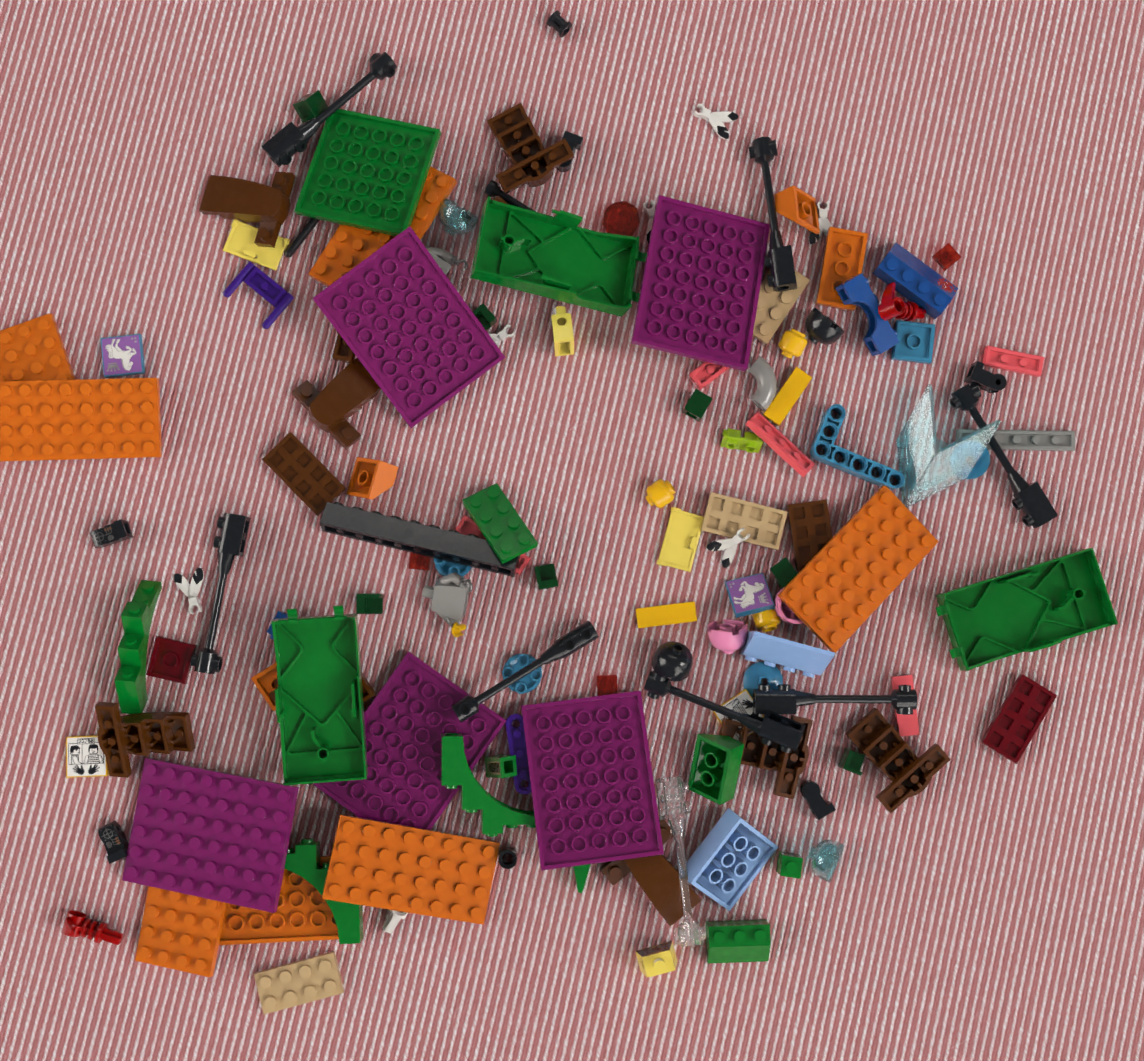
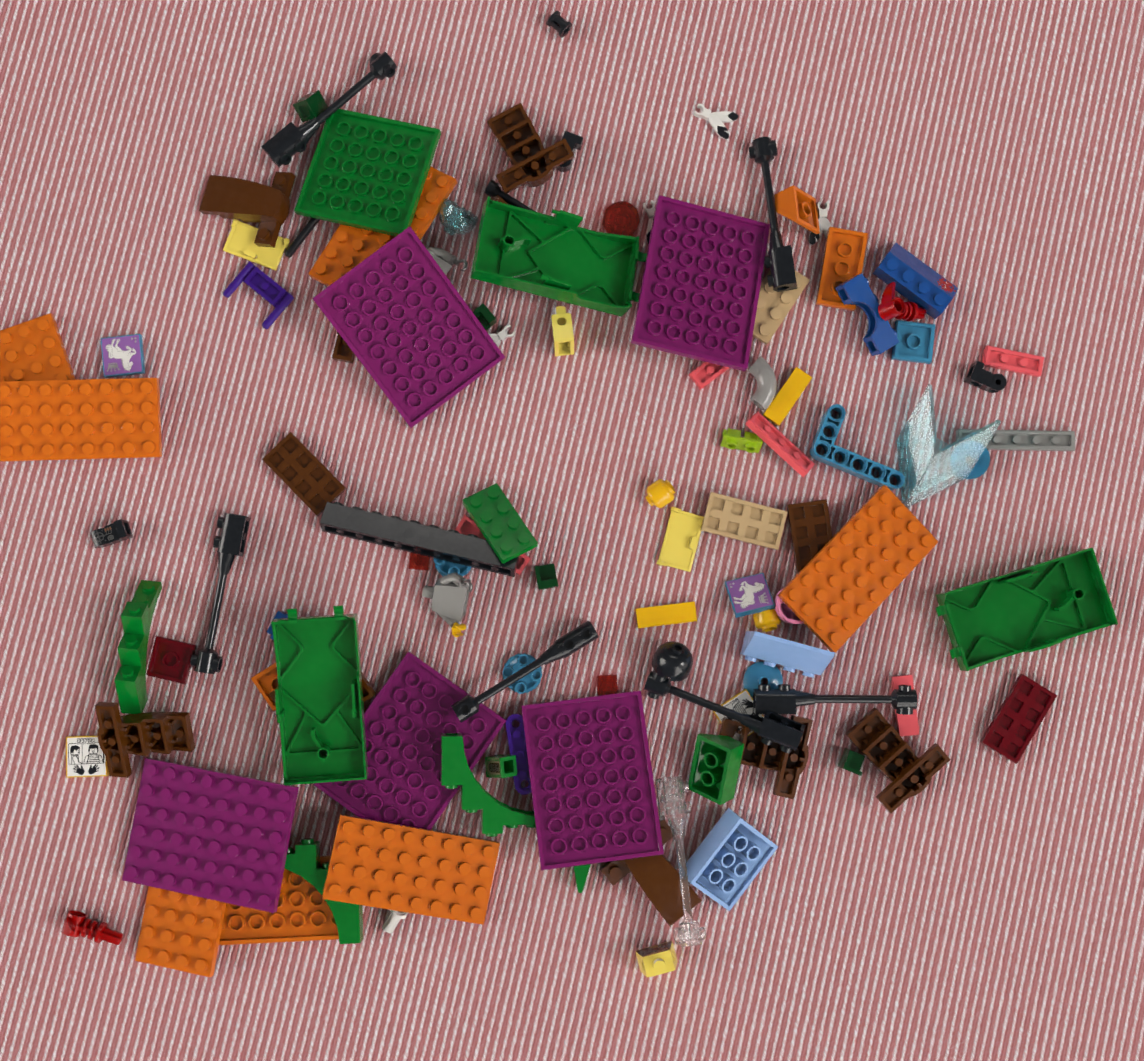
black leg [98,820,129,864] -> none
white piece [174,568,204,615] -> none
tan plate [254,951,344,1015] -> none
reddish brown slope [292,358,381,450] -> none
orange slope [346,457,398,500] -> none
dark green panel [356,594,383,614] -> none
black beam [499,847,518,869] -> none
dark green panel [682,389,712,422] -> none
green slope [706,919,771,964] -> none
white piece [707,527,750,568] -> none
bright pink cylinder [707,619,748,654] -> none
dark green panel [770,558,798,589] -> none
green brick [776,851,803,879] -> none
yellow head [778,328,808,359] -> none
black leg [800,780,836,820] -> none
black cylinder [805,307,845,345] -> none
clear light blue cylinder [808,840,844,882] -> none
clear red plate [932,243,961,271] -> none
black bar [950,383,1058,528] -> none

